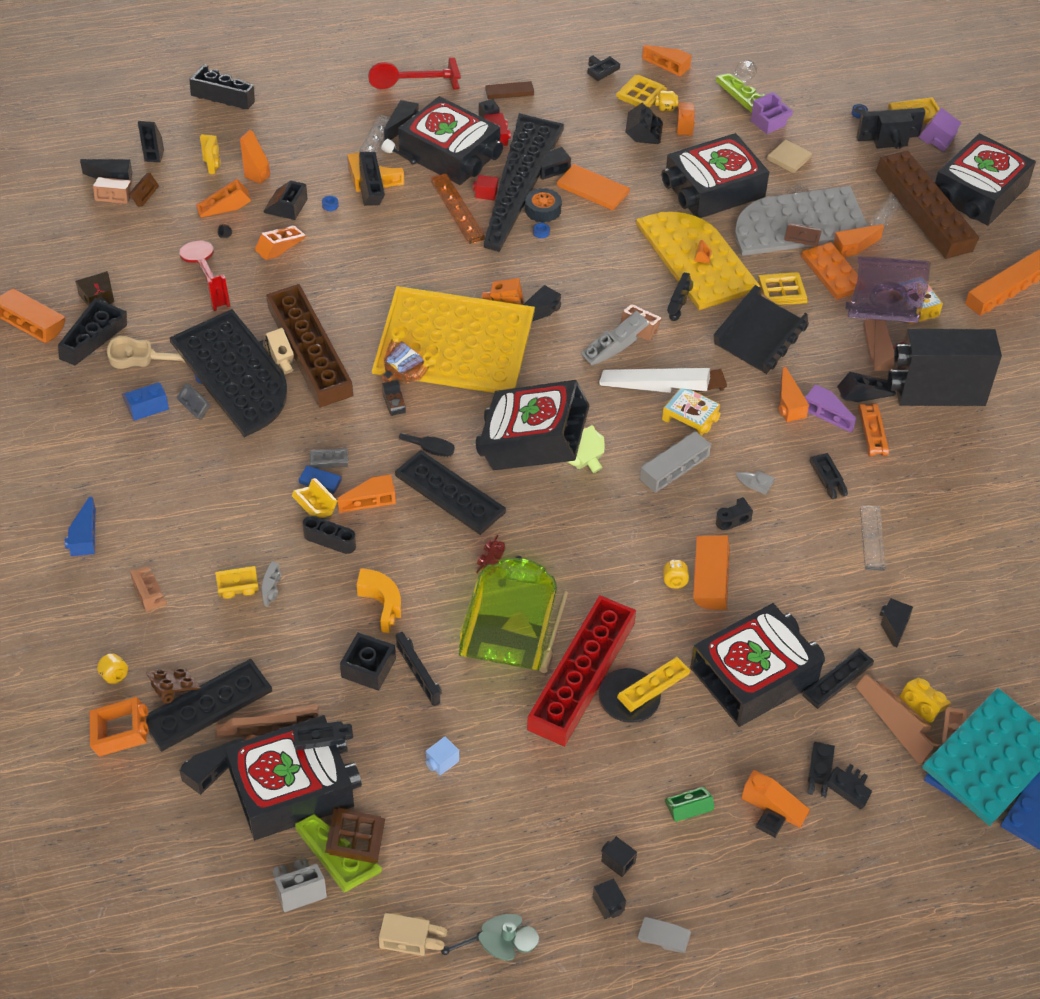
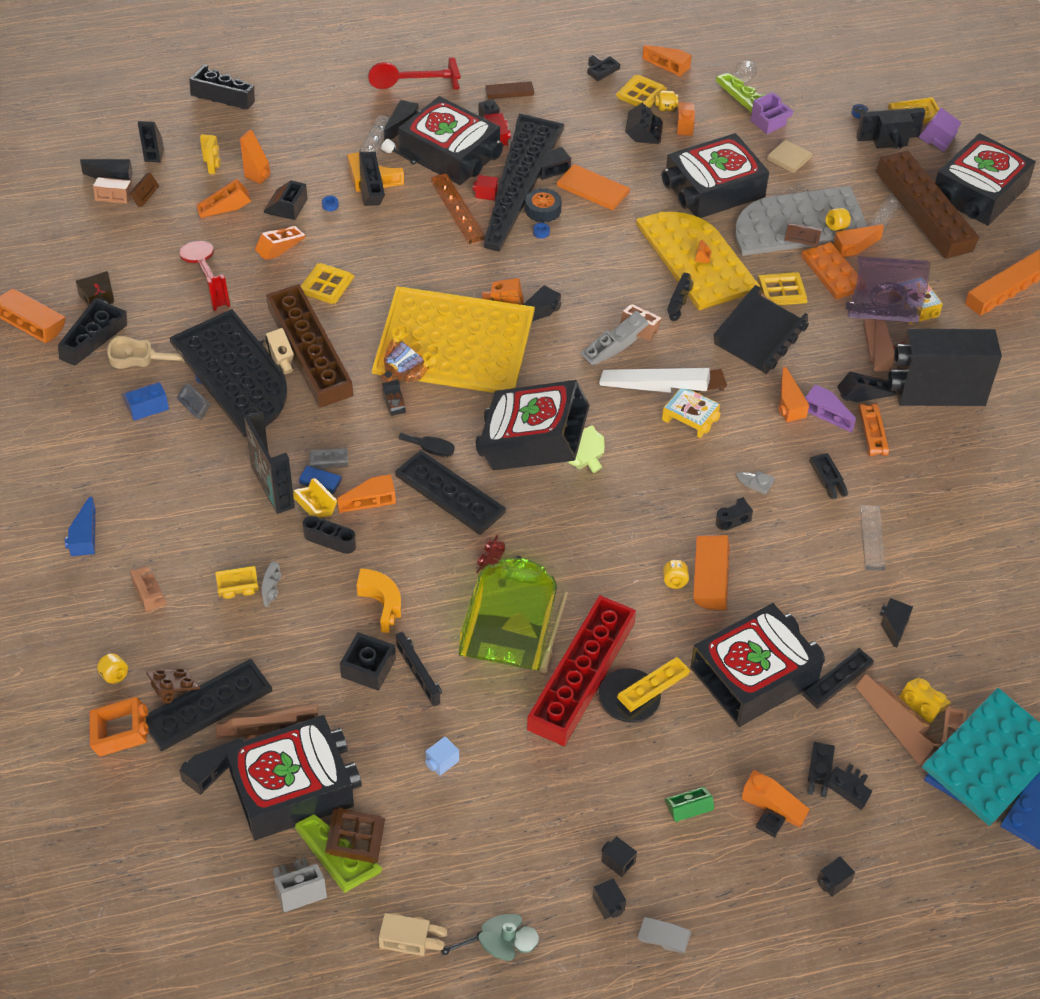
black hinge [218,224,232,238] -> none
black hinge [293,721,353,751] -> none
light grey brick [640,431,711,493] -> none
none -> black panel [244,410,295,514]
none -> yellow piece [301,263,355,304]
none -> black brick [817,856,855,897]
none -> yellow head [825,208,851,231]

